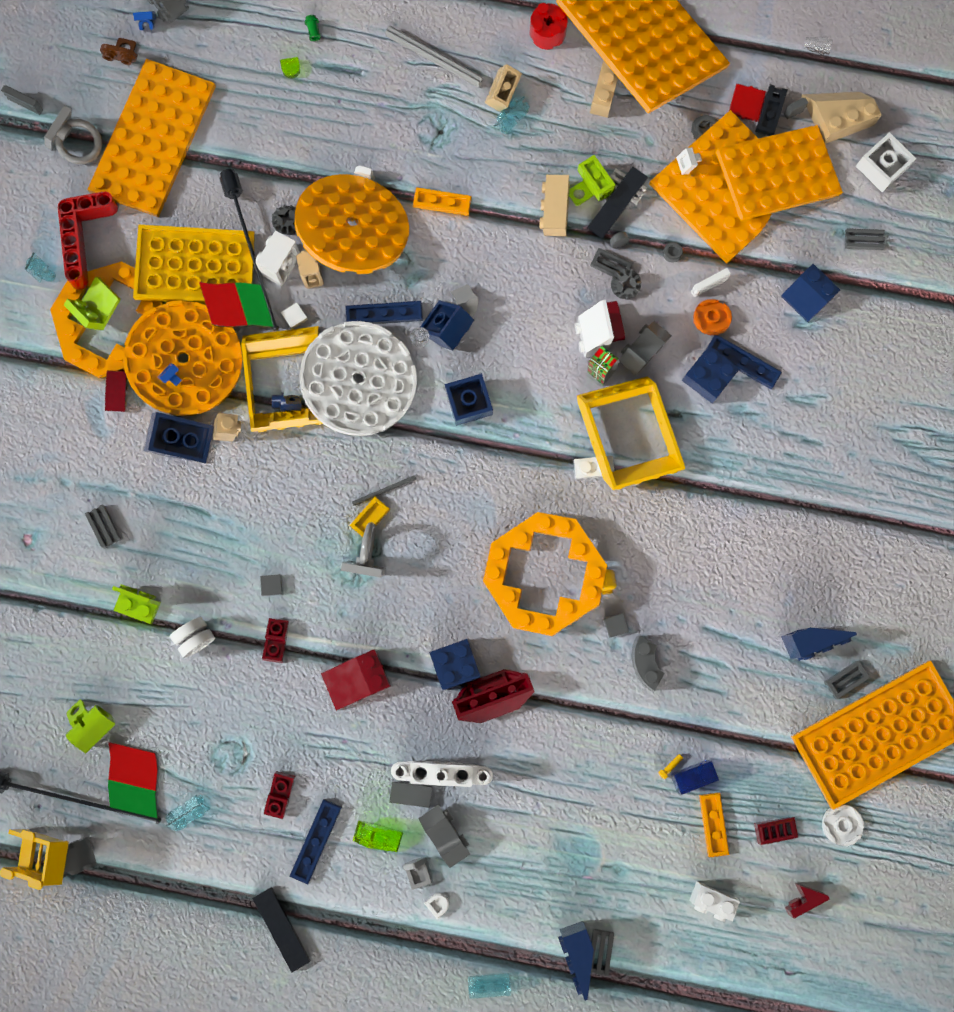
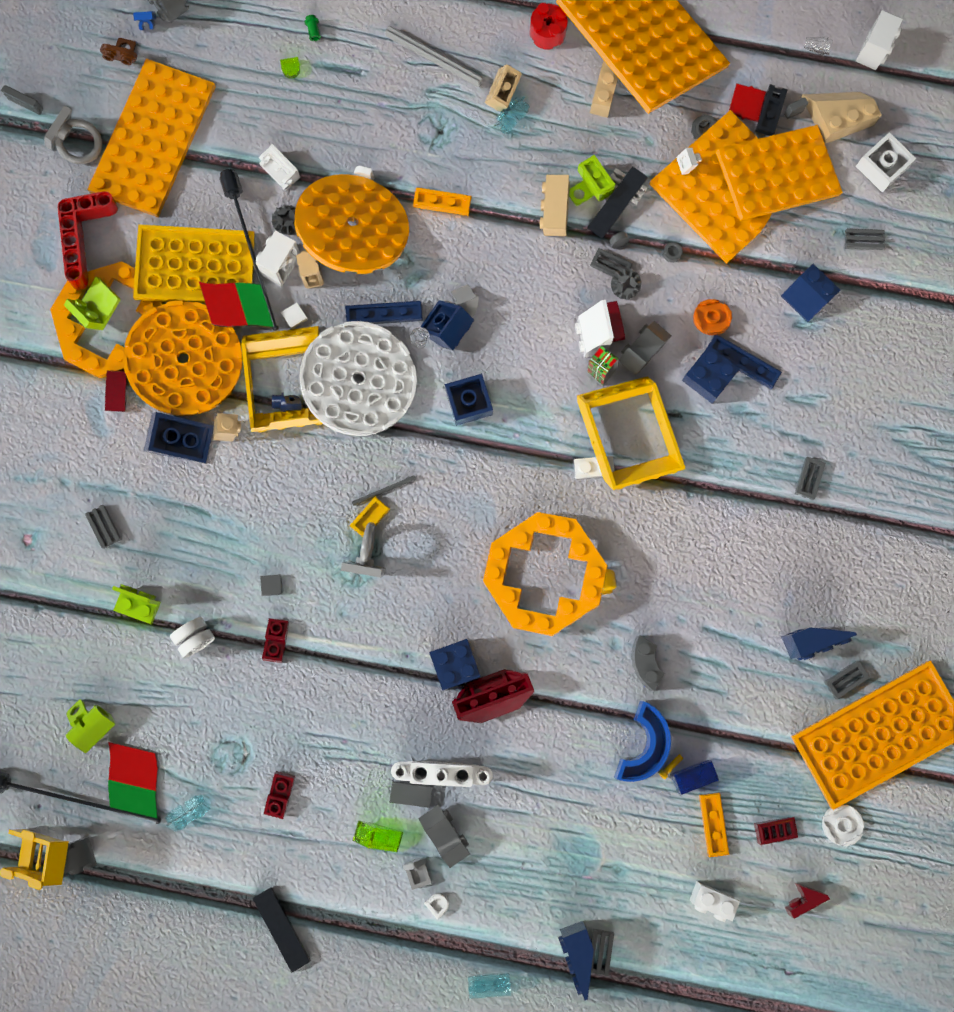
clear light blue hinge [25,252,56,283] -> none
blue tile [158,363,182,386] -> none
dark blue tile [289,799,342,885] -> none
dark red slope [321,649,391,711] -> none
dark grey tile [604,613,629,638] -> none
white tile [691,268,731,297] -> none
none -> white hinge [259,144,300,191]
none -> blue brick [614,701,671,782]
none -> dark grey tile [795,457,826,500]
none -> white brick [856,11,903,70]

